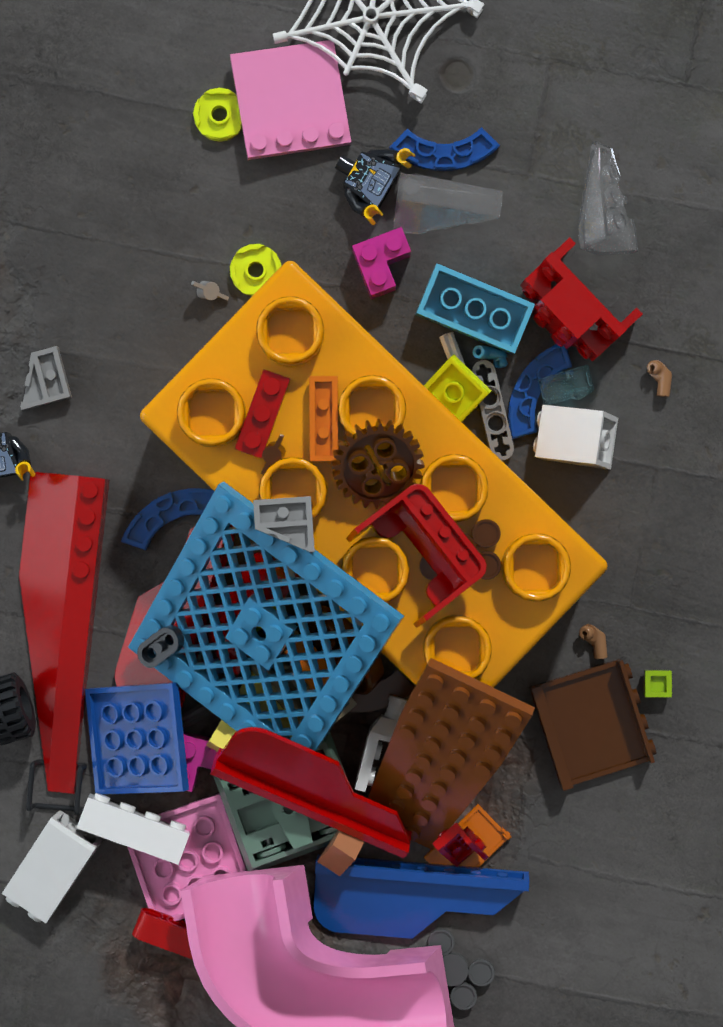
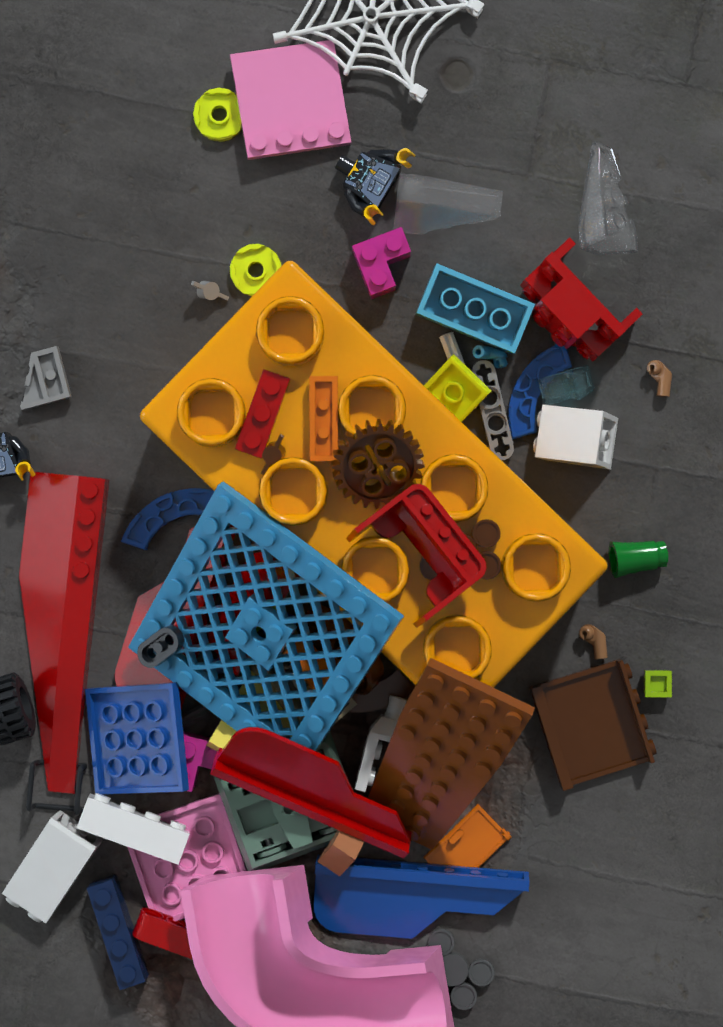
light grey wing [253,496,315,552] -> none
blue tile [389,127,500,171] -> none
red bracket [432,822,489,867] -> none
none -> dark blue brick [87,874,149,990]
none -> green plant [609,541,668,578]

